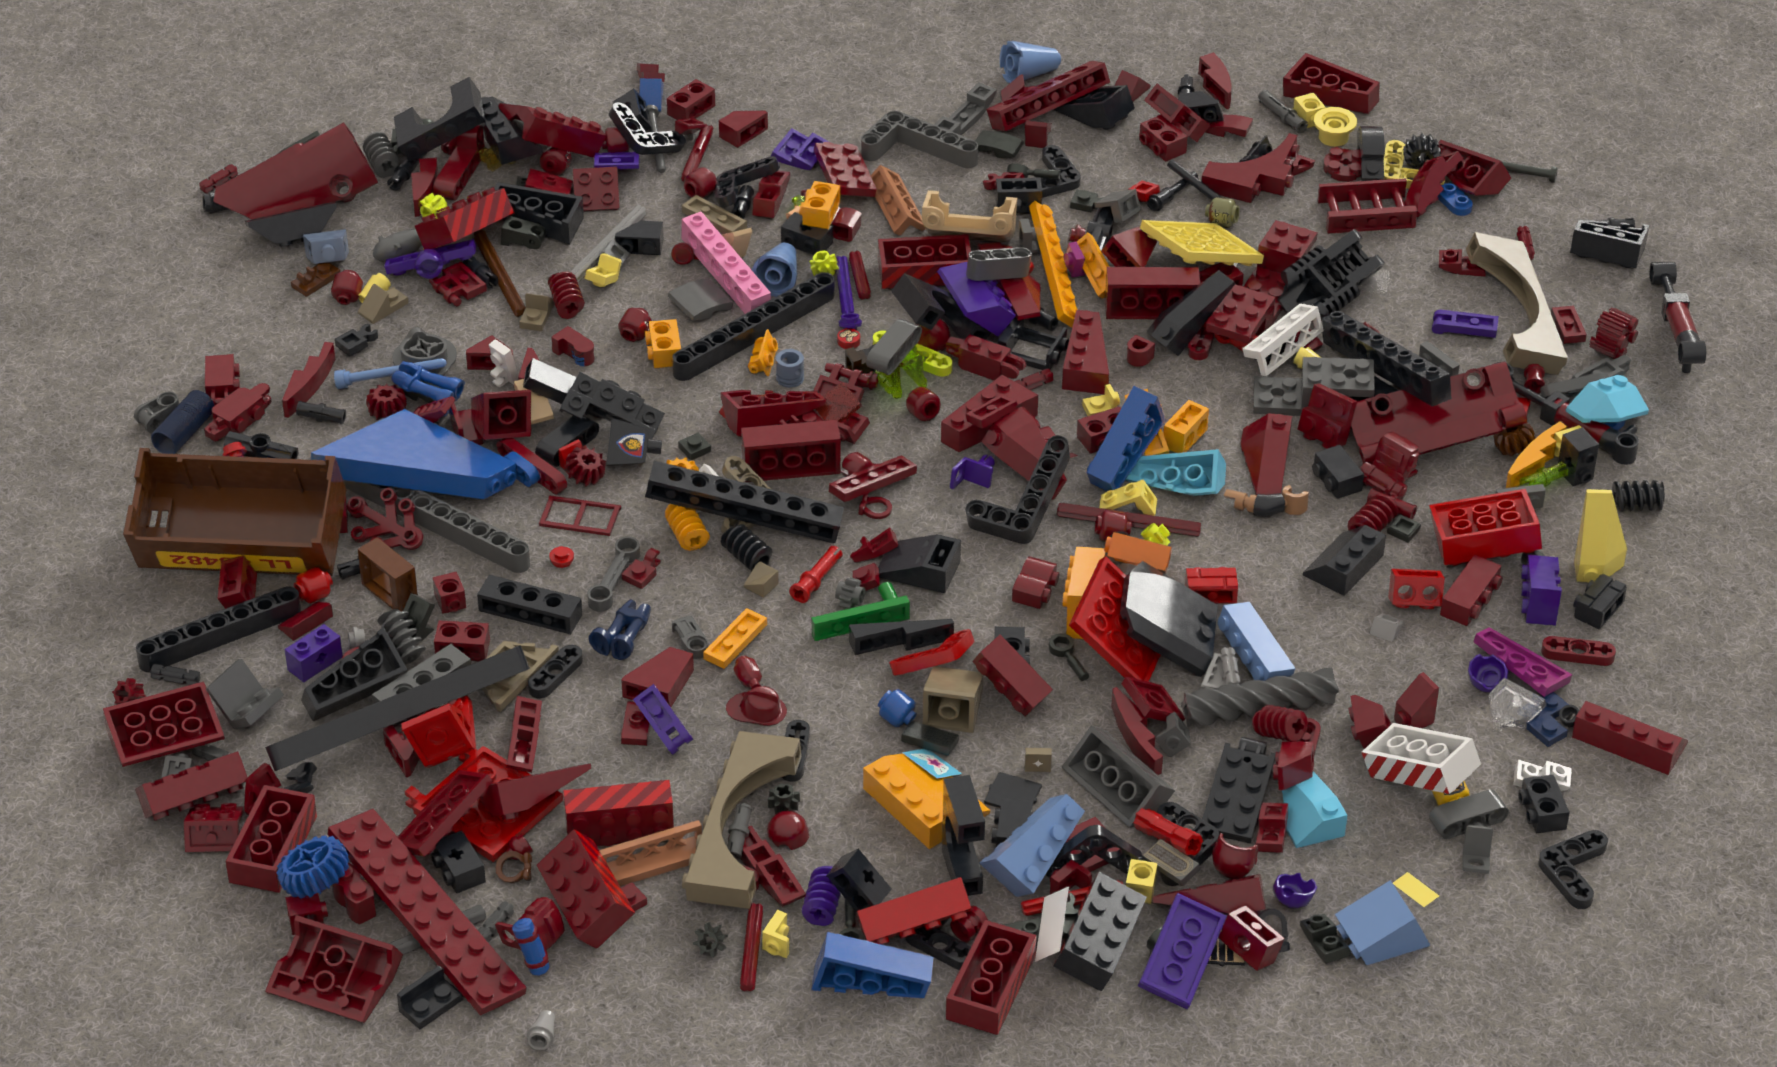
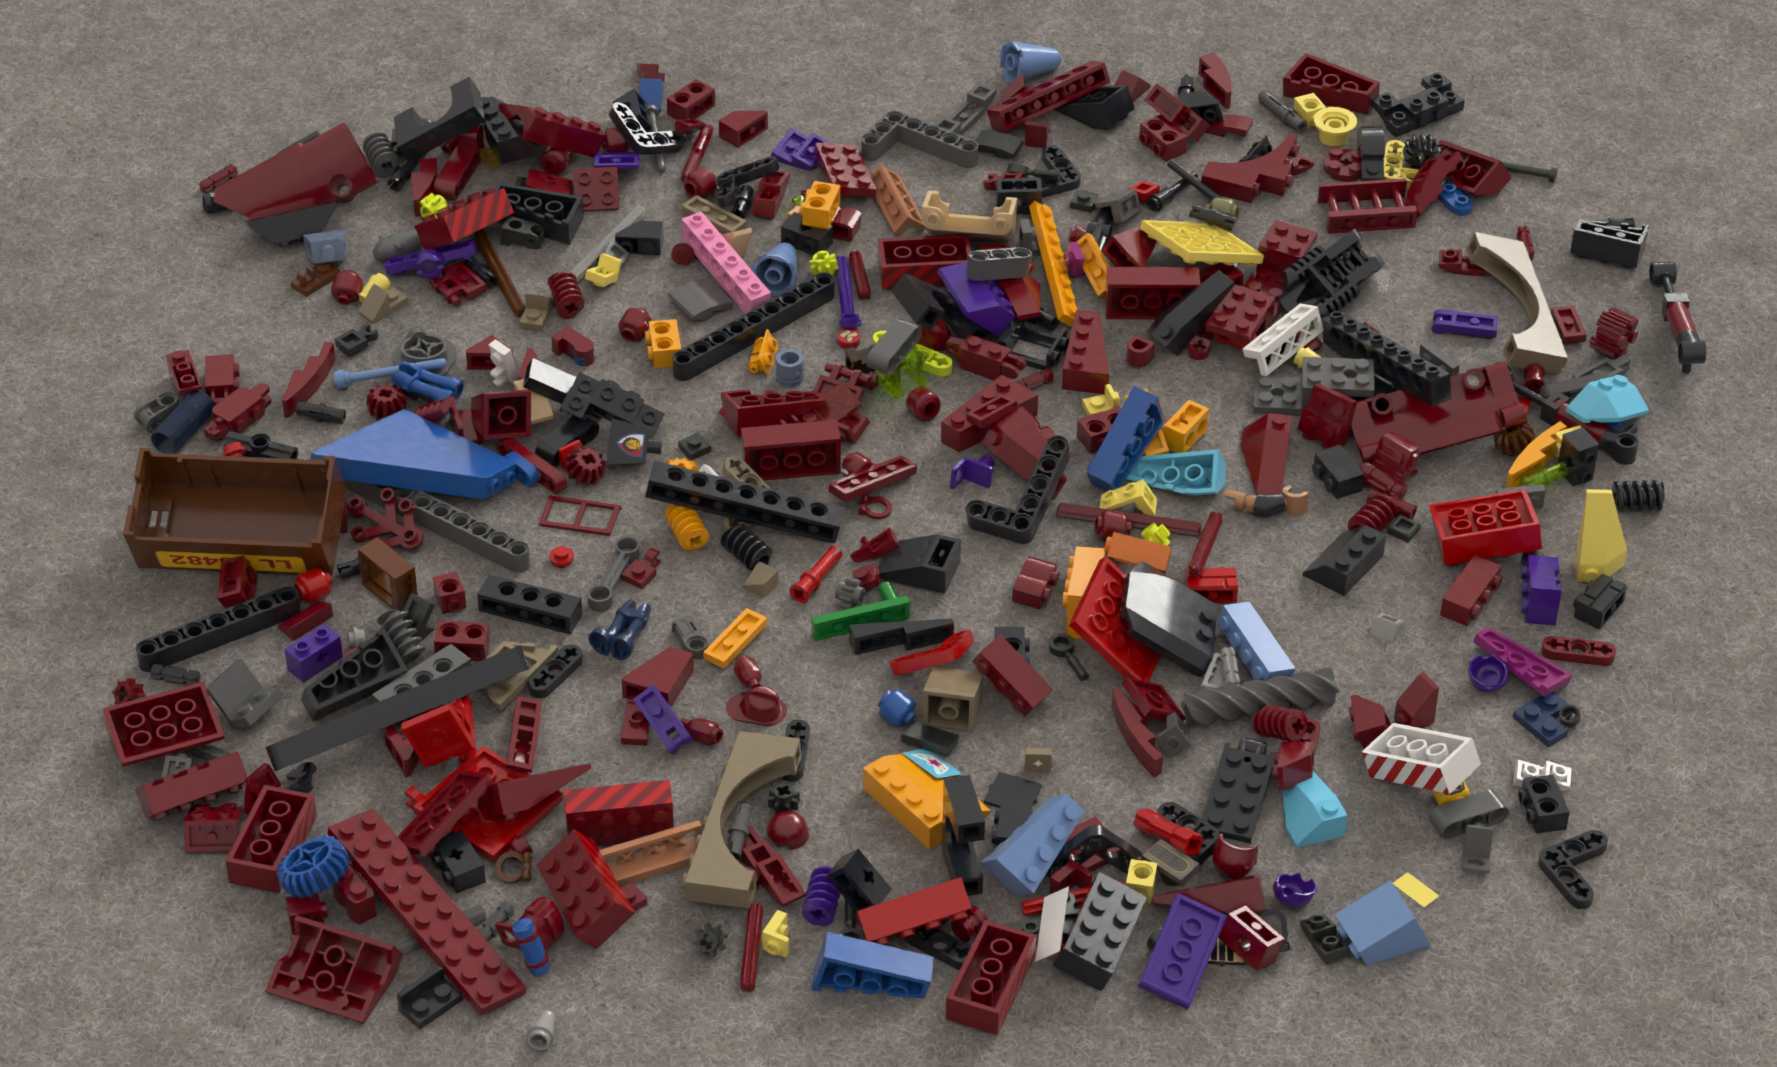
dark grey slope [1062,725,1175,828] -> none
dark red slope [1256,802,1289,853] -> none
red brick [1388,569,1445,609] -> none
clear slope [1489,678,1546,732] -> none
dark red slope [1572,701,1688,775] -> none
none -> dark red slope [166,350,202,394]
none -> dark red plant [680,718,723,745]
none -> dark red axle [1188,511,1223,577]
none -> black pin [1189,203,1236,231]
none -> black bracket [1370,72,1465,137]

